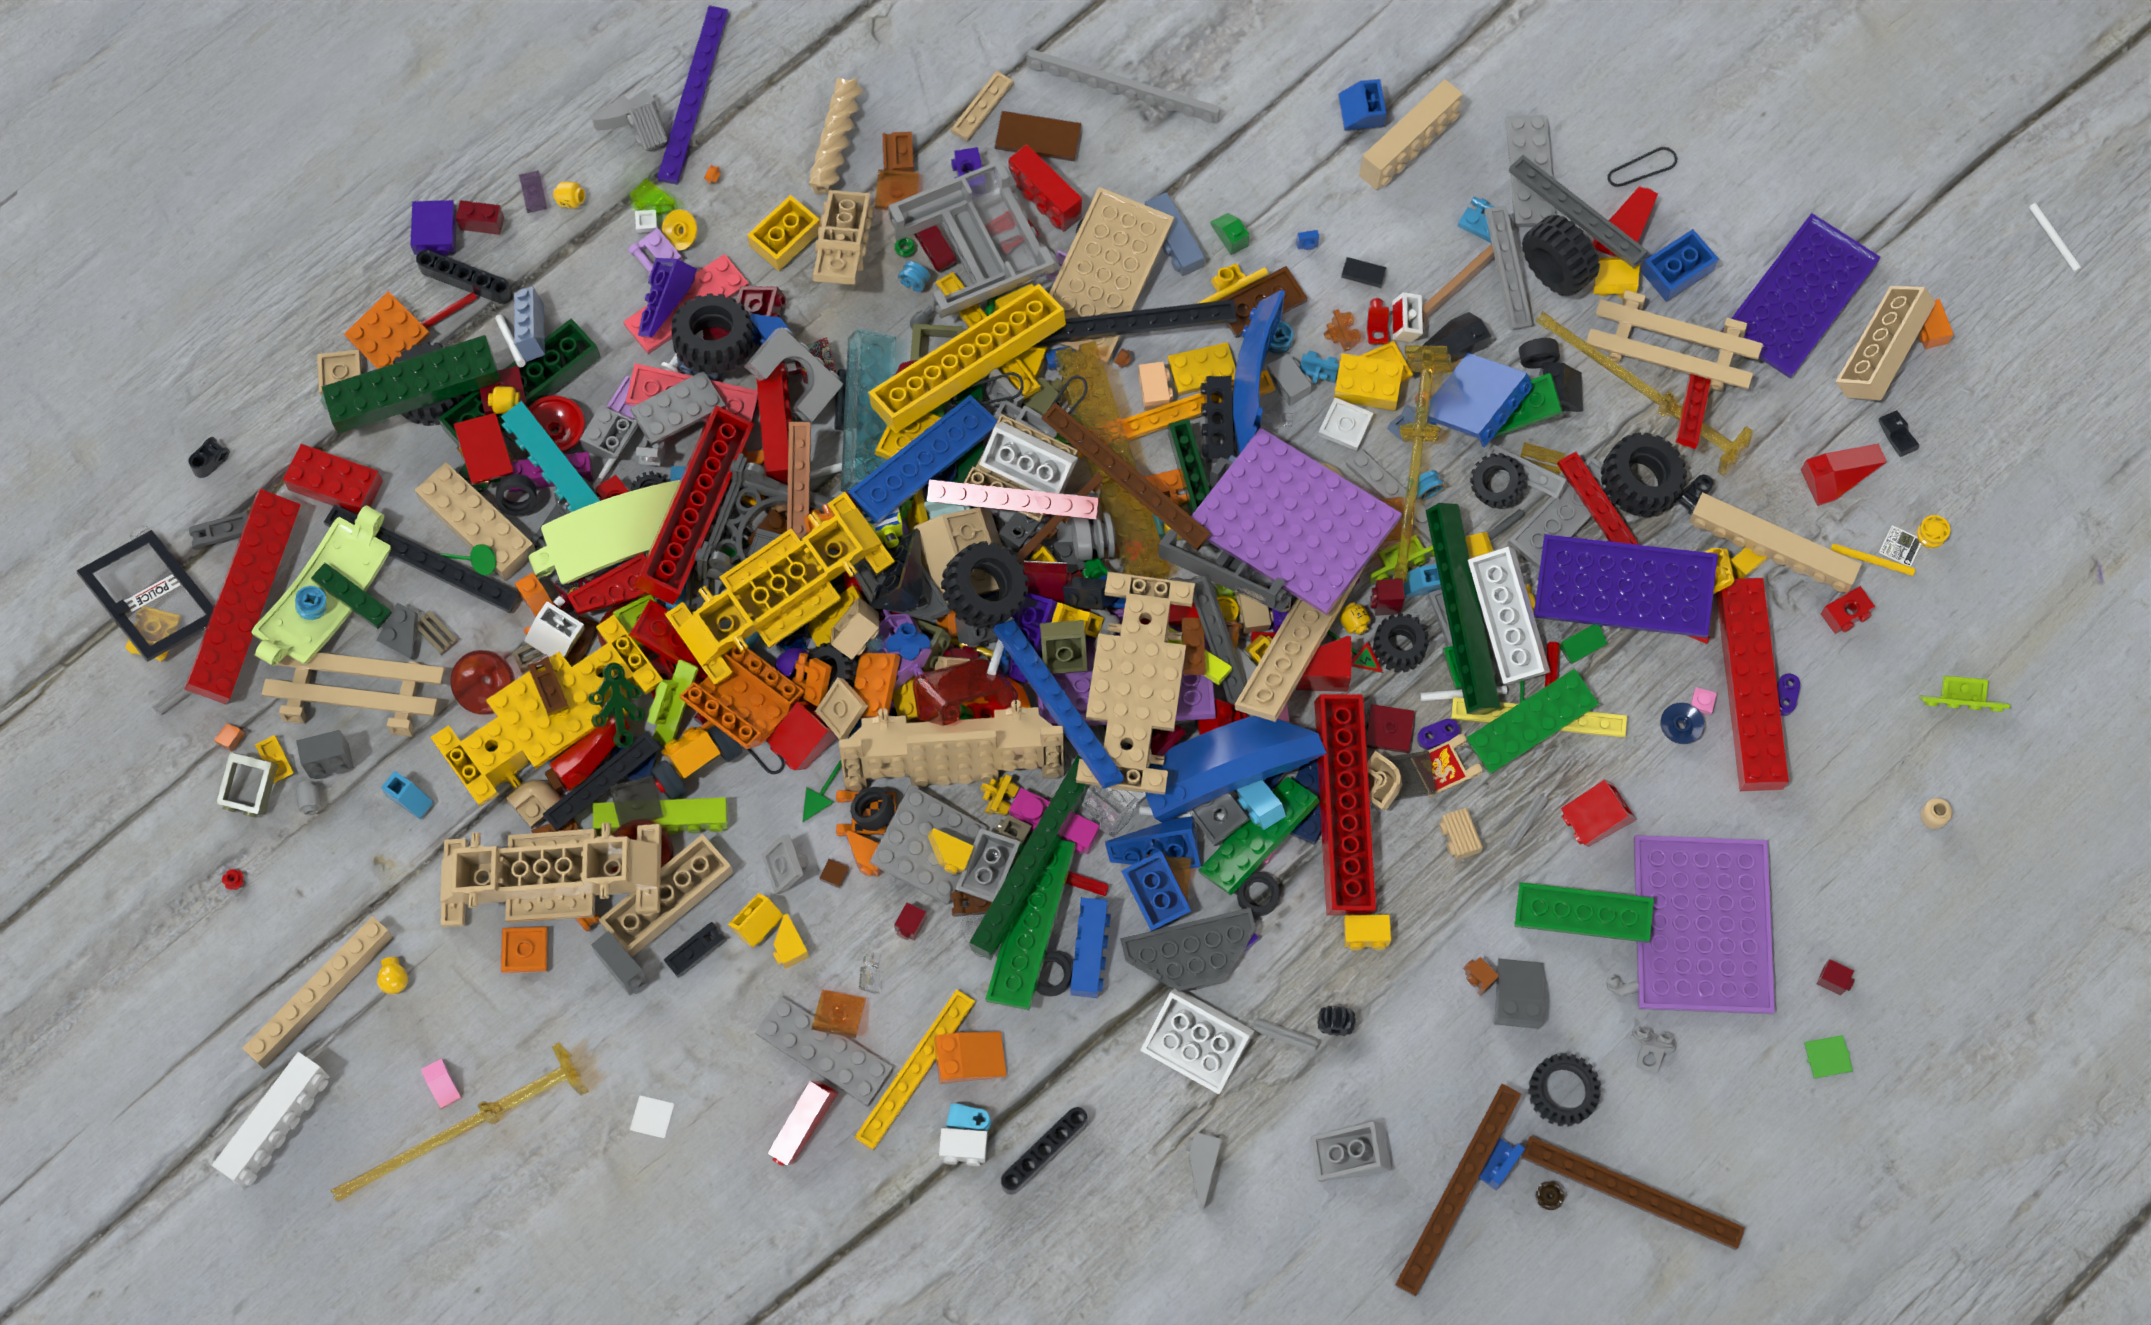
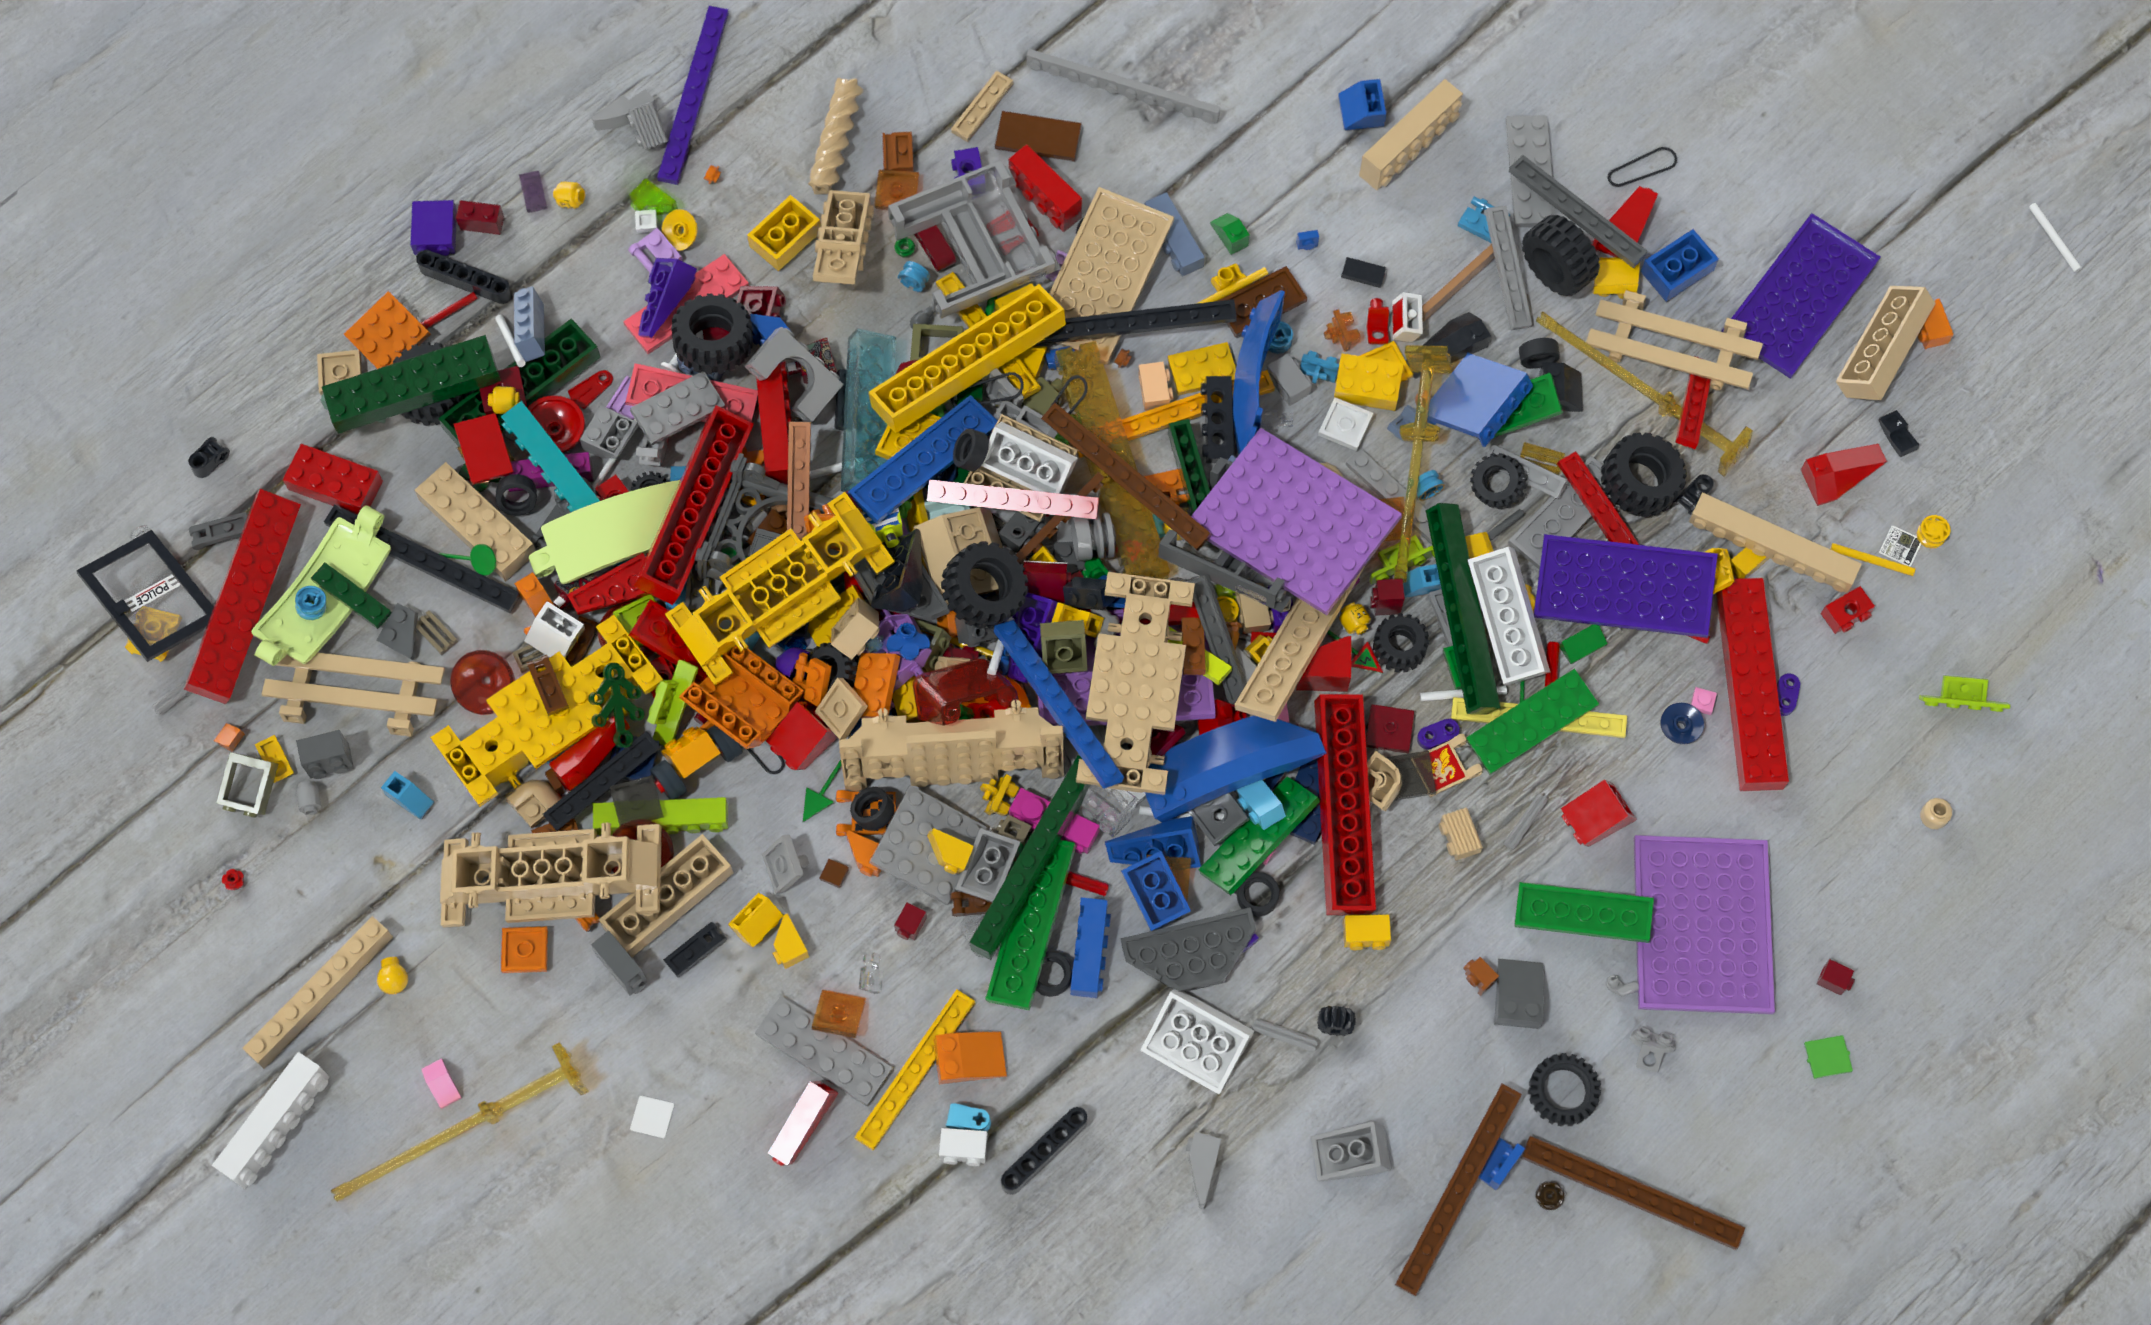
none -> red piece [568,370,613,409]
none -> black tyre [953,429,989,472]

